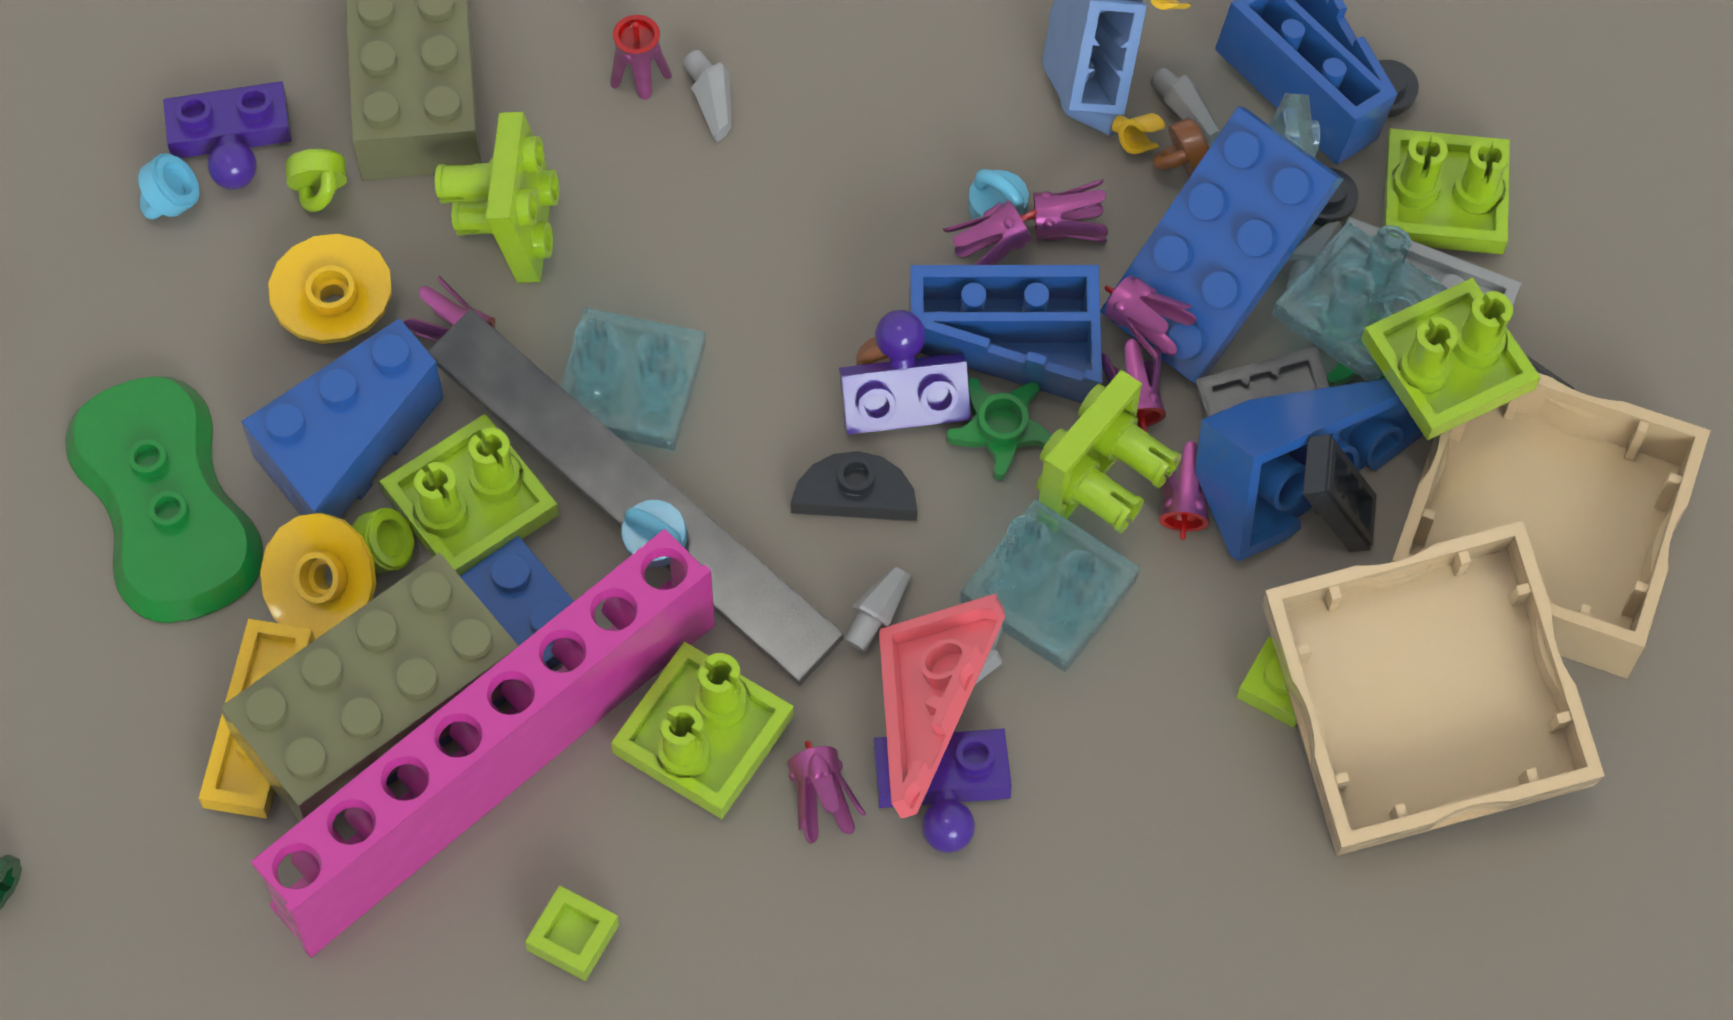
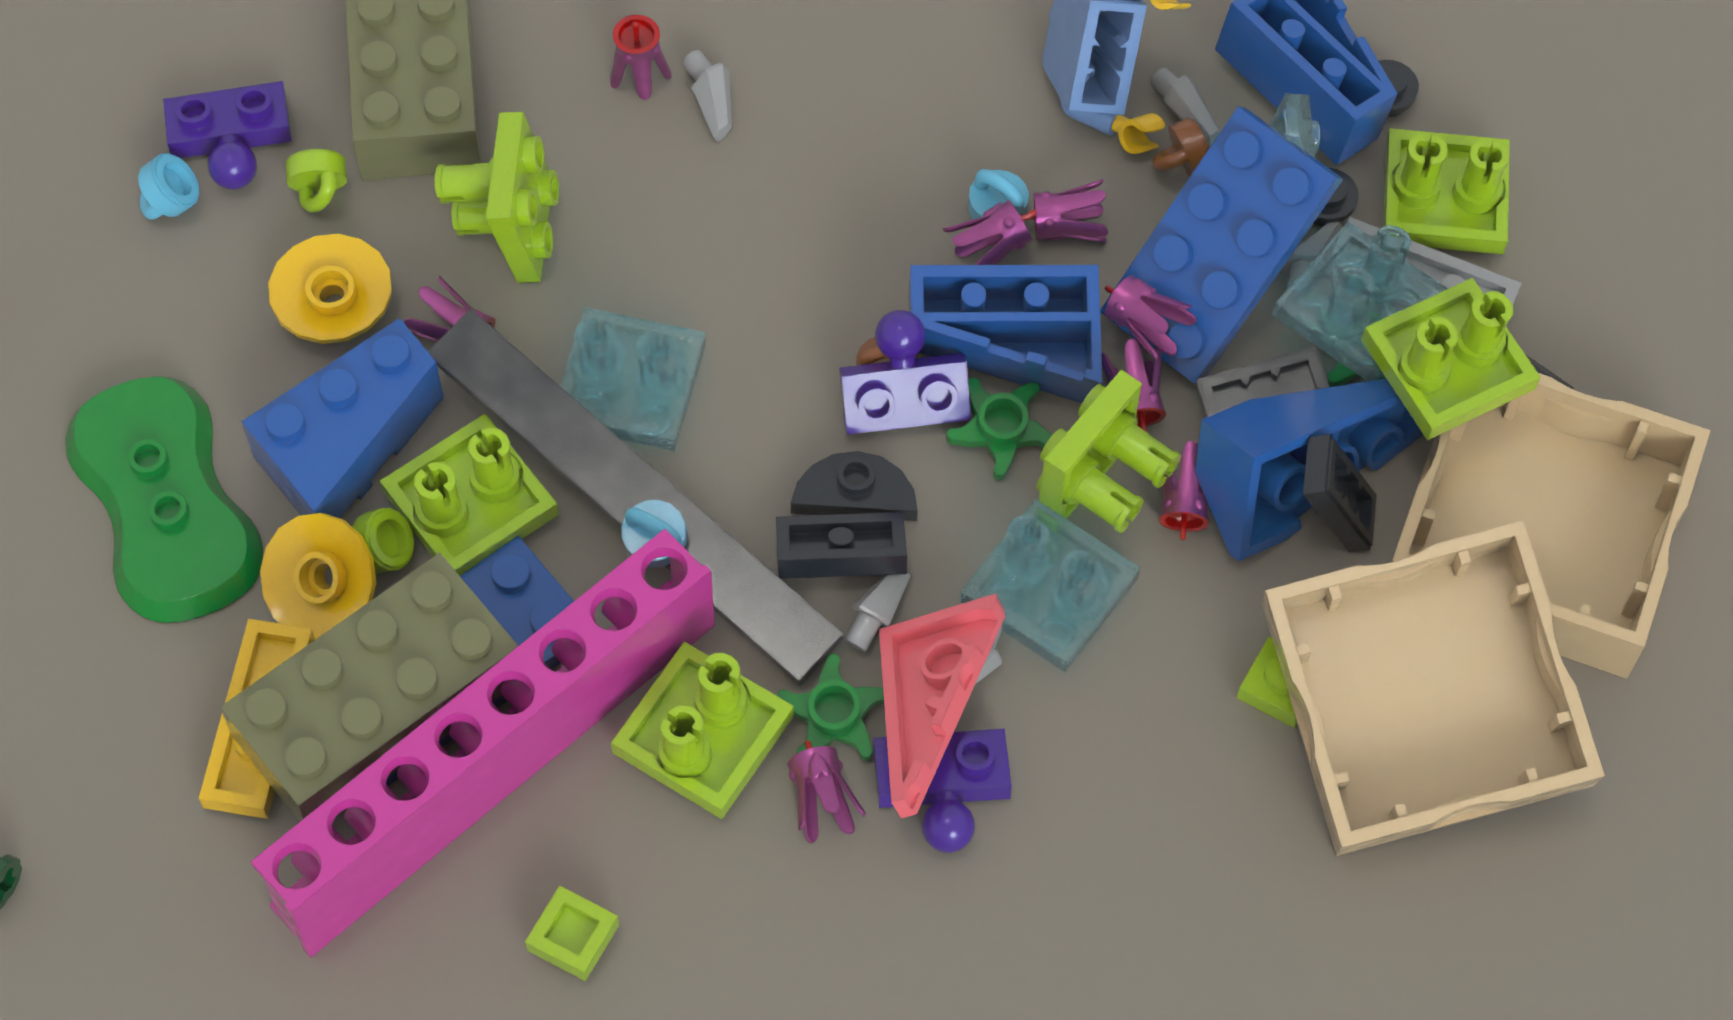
none -> black plate [776,512,907,579]
none -> green animal [777,654,884,761]

